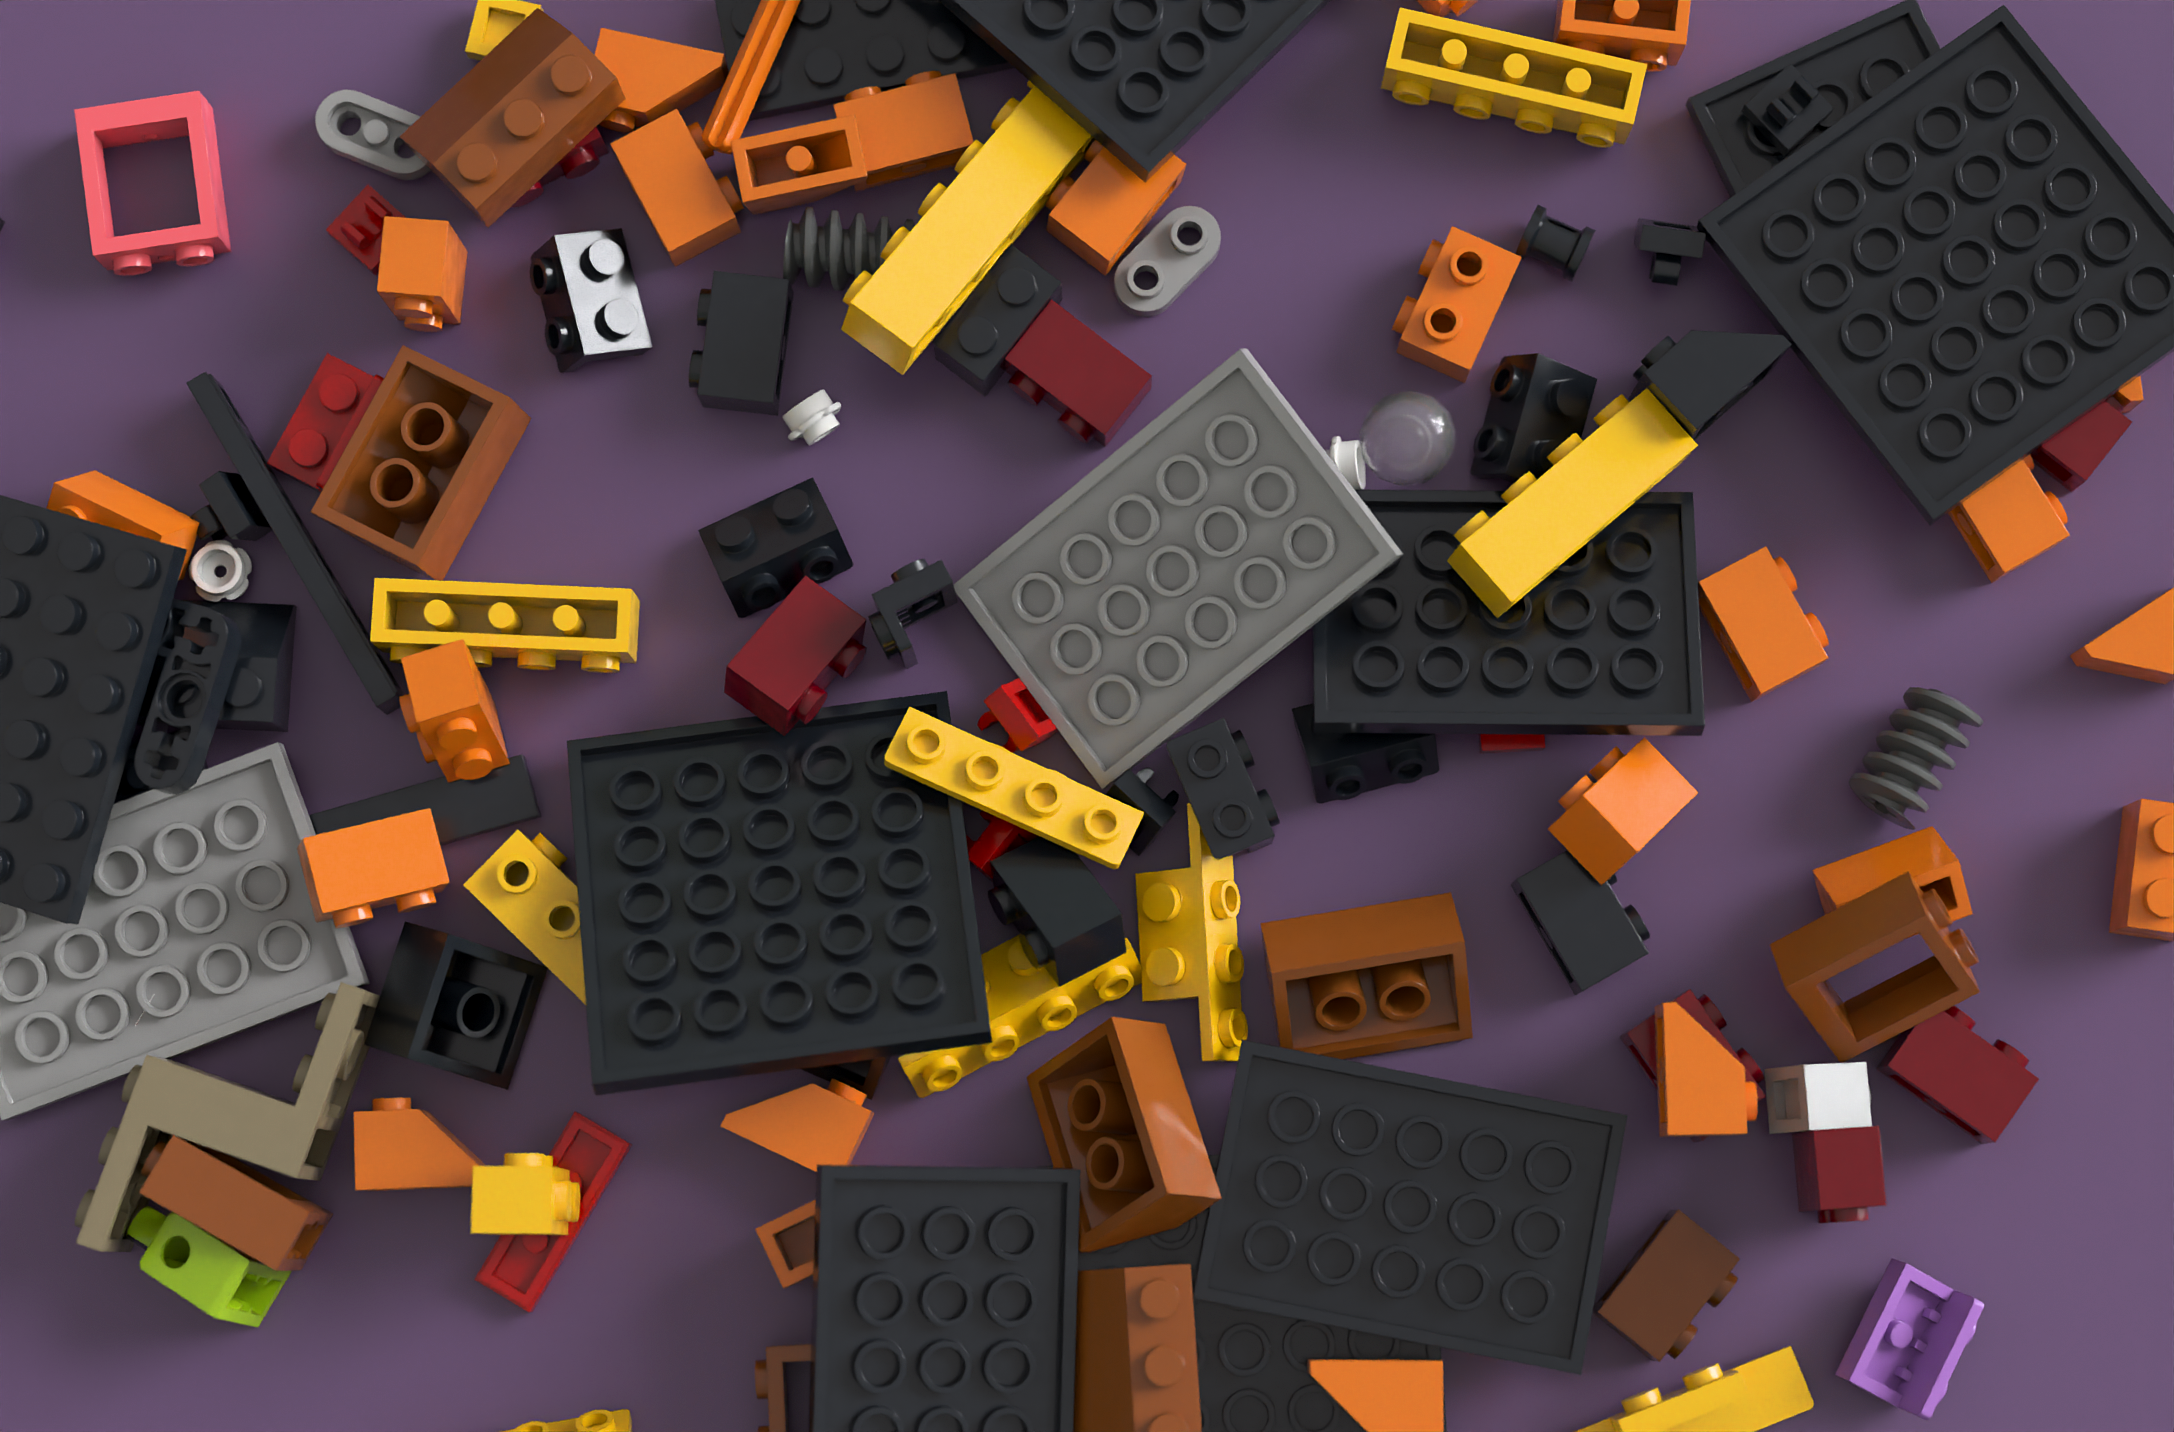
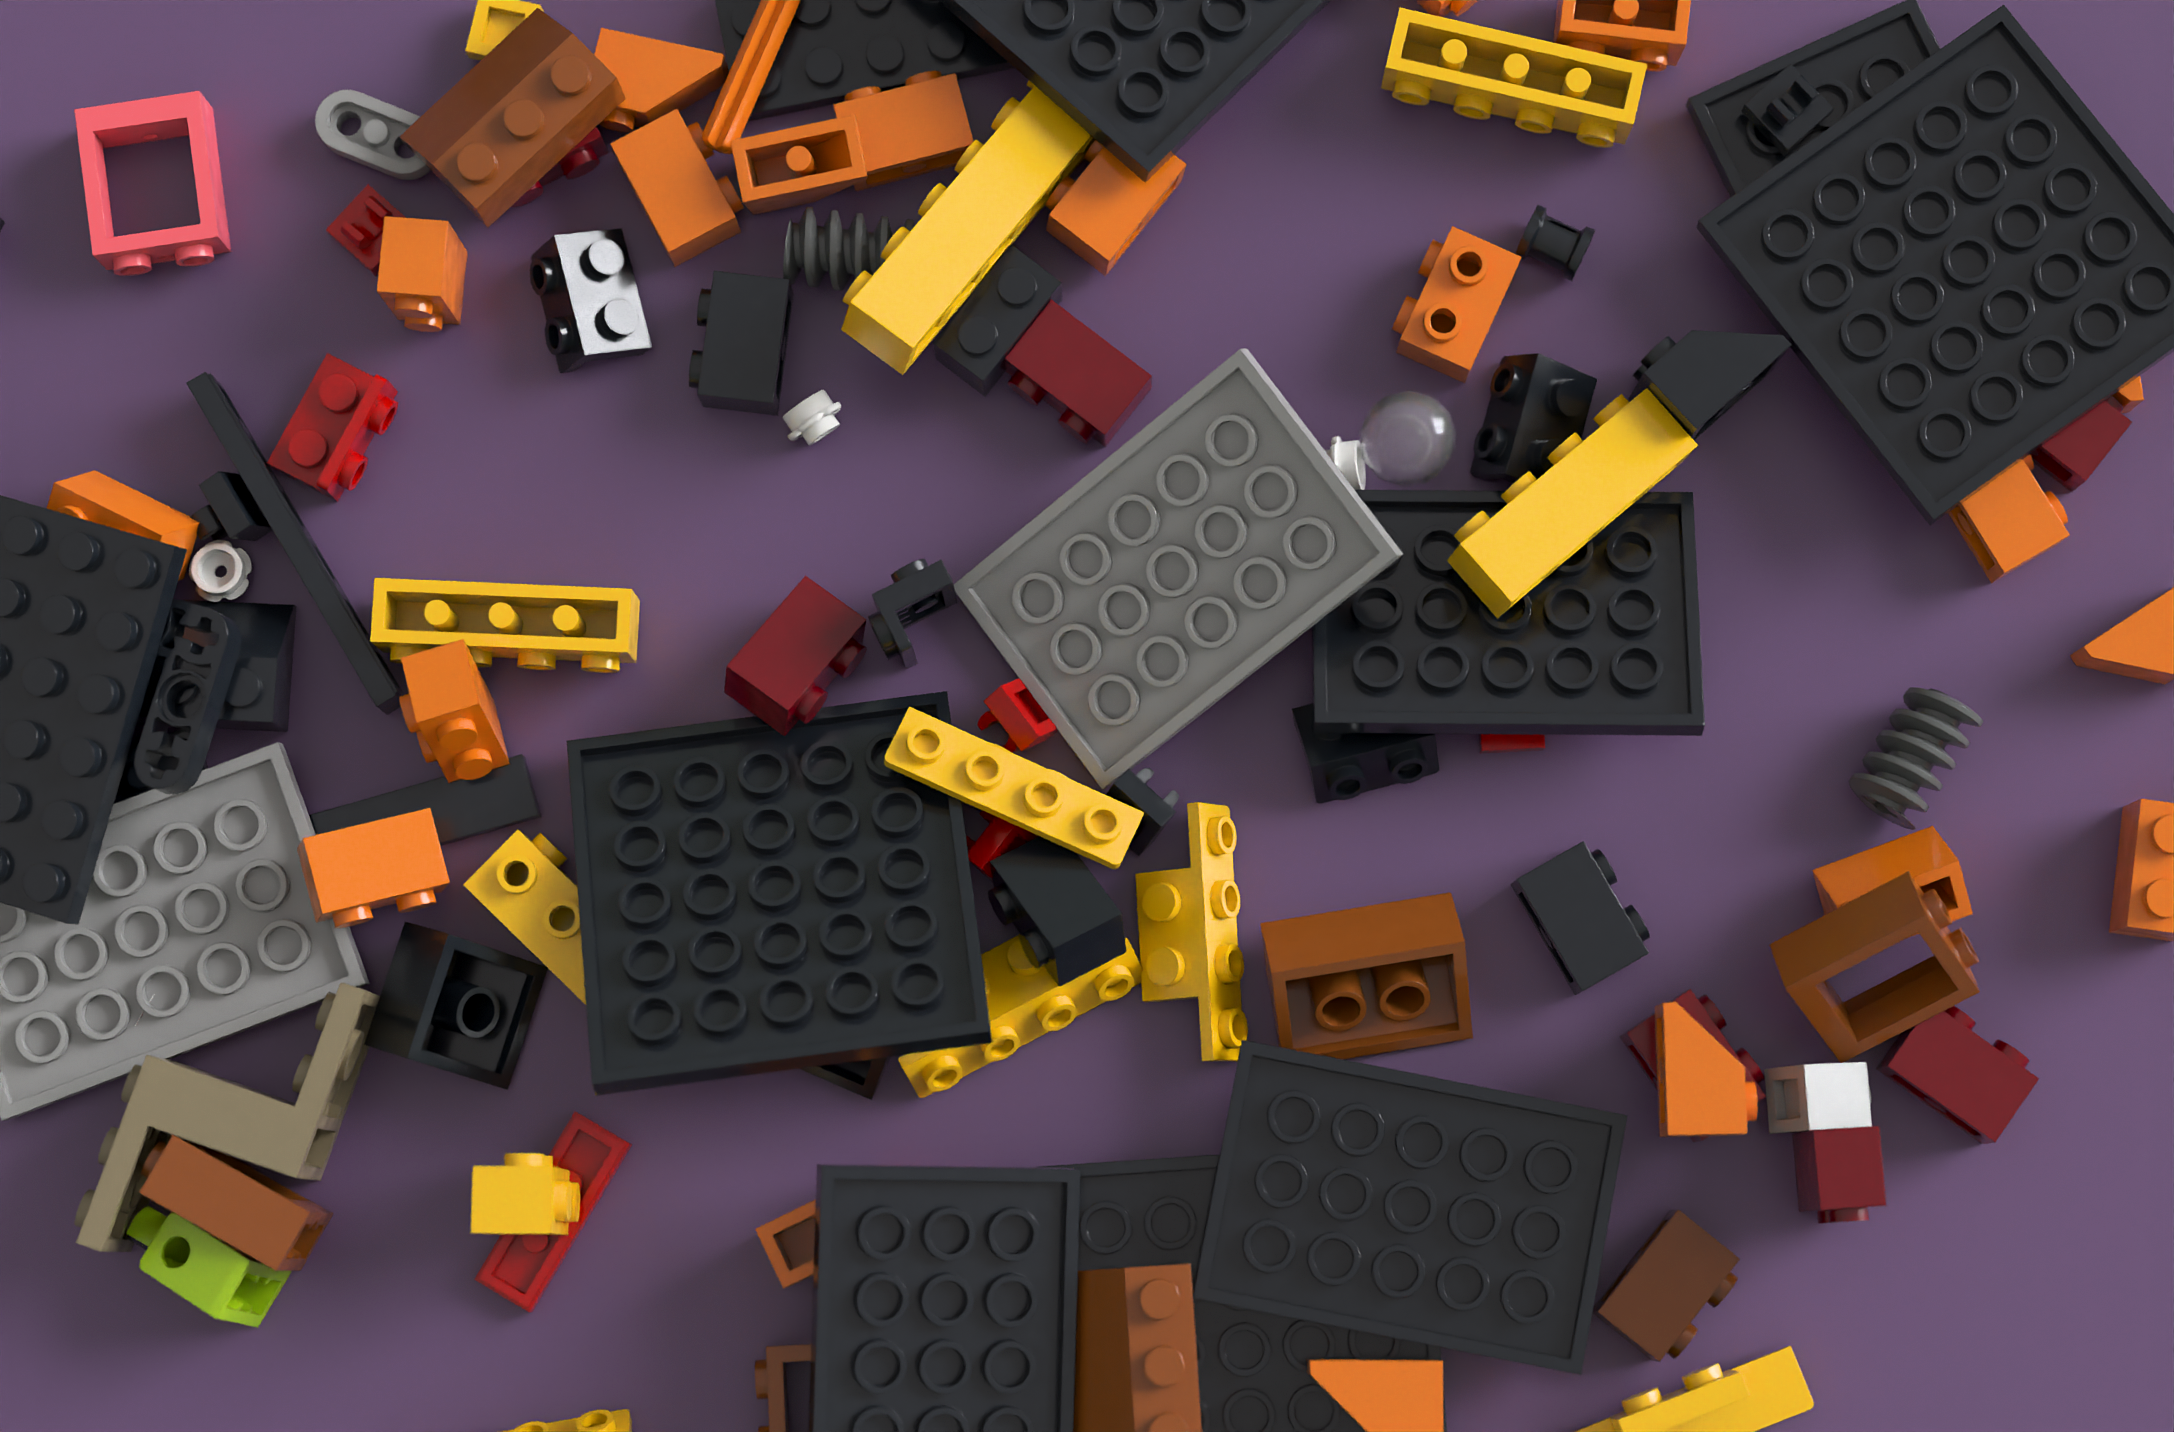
dark orange slope [311,345,532,581] -> none
orange slope [354,1097,486,1191] -> none
black bracket [698,477,853,618] -> none
orange slope [720,1078,875,1172] -> none
dark orange slope [1026,1017,1221,1252] -> none
light grey plate [1114,206,1221,317] -> none
black bracket [1166,718,1280,860] -> none
orange brick [1548,737,1698,885] -> none
black tile [1634,218,1706,286] -> none
orange brick [1698,546,1829,702] -> none
medium lavender bracket [1835,1258,1984,1420] -> none

